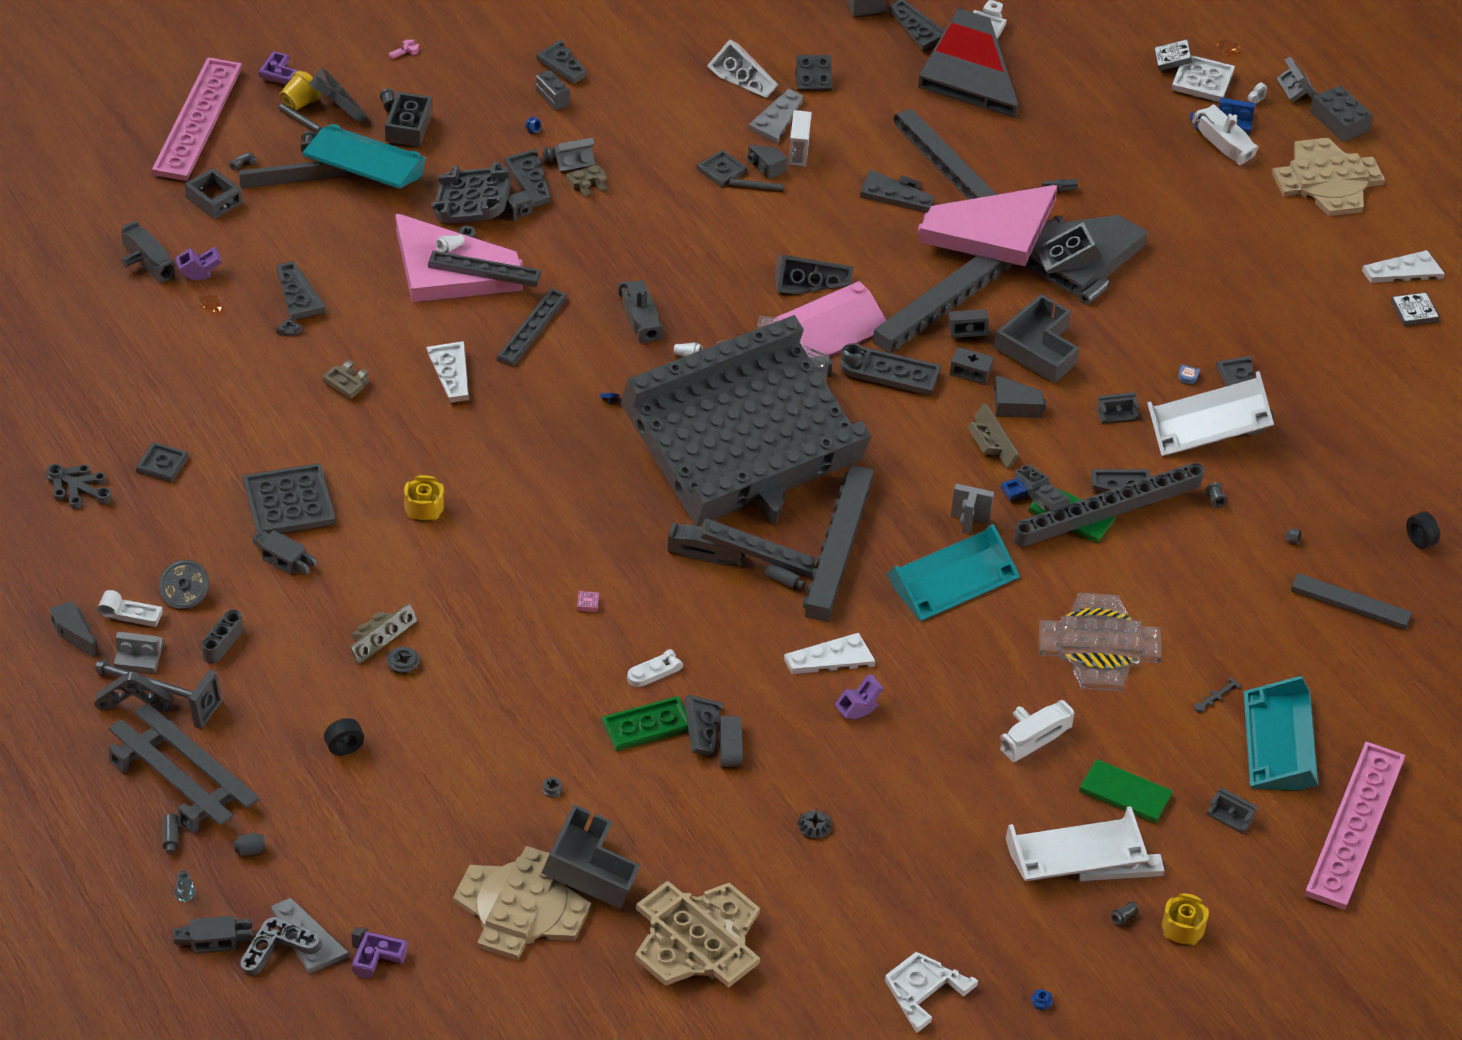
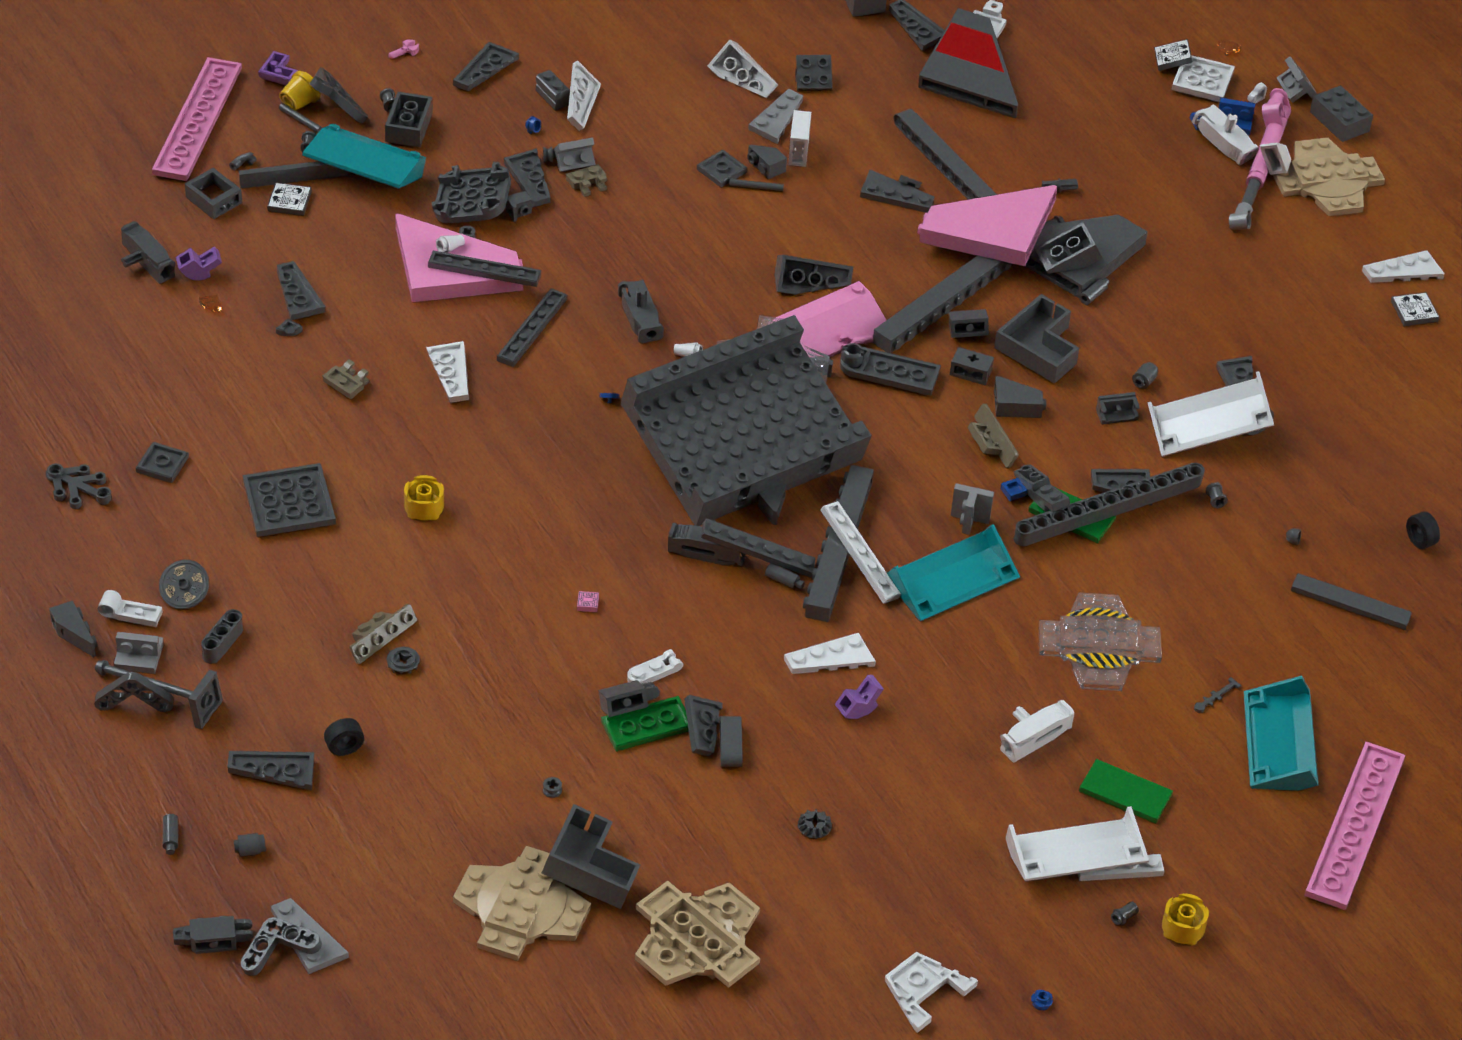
dark grey fence [108,703,259,834] -> none
clear light blue cone [174,871,196,902] -> none
dark grey hinge [252,530,318,575] -> none
dark grey tile [352,927,369,949] -> none
medium lavender brick [352,931,408,979] -> none
dark grey wing [537,39,586,84] -> none
medium blue tile [1178,365,1200,384] -> none
dark grey hinge [1207,787,1258,834] -> none
none -> dark grey wing [227,751,314,791]
none -> tile [267,182,312,216]
none -> dark grey wing [453,42,519,91]
none -> white wing [567,60,601,131]
none -> dark grey hinge [598,680,660,717]
none -> white tile [821,501,901,604]
none -> bright pink bar [838,331,874,349]
none -> dark grey brick [1132,362,1158,389]
none -> bright pink piece [1229,88,1291,230]
none -> white slope [1260,143,1292,175]

